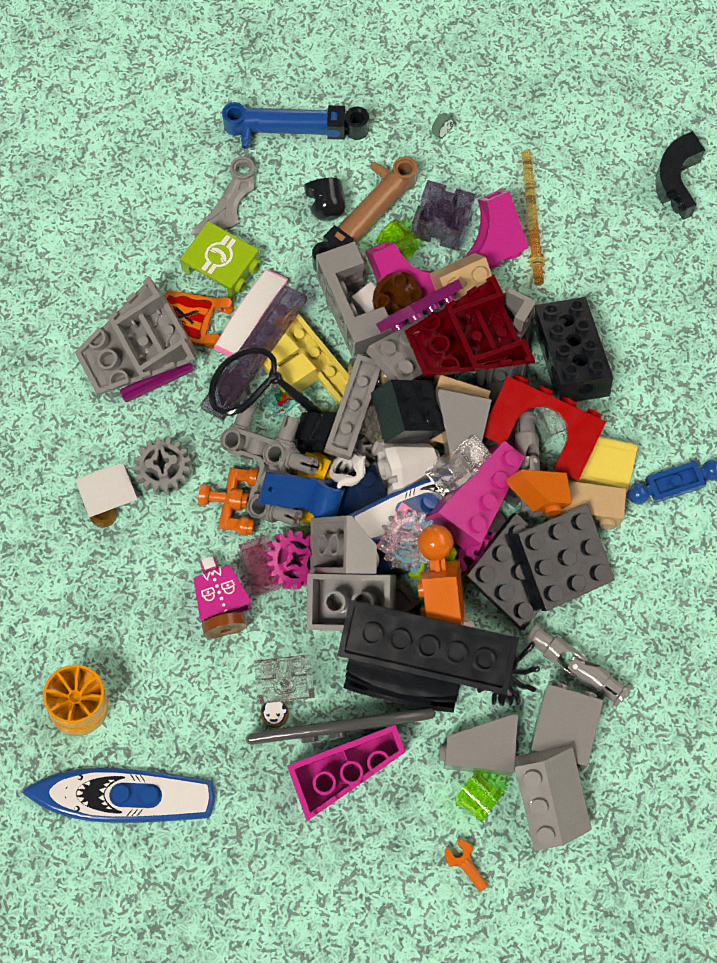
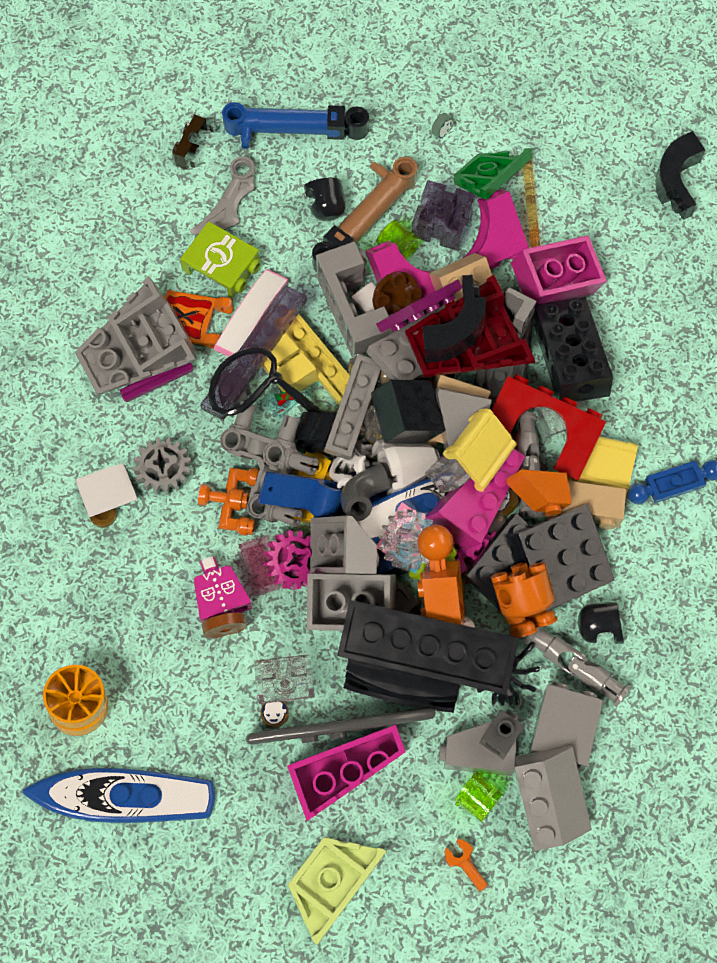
none -> dark brown piece [172,114,214,170]
none -> yellowish green wing [288,837,386,945]
none -> dark grey cylinder [340,464,391,521]
none -> black arch [423,275,486,363]
none -> light yellow piece [443,409,517,492]
none -> green wing [453,148,532,199]
none -> dark grey brick [480,710,525,760]
none -> orange piece [491,562,558,638]
none -> pearl gold tile [497,489,518,516]
none -> dark pink brick [511,235,607,305]
none -> black helmet [578,602,624,644]

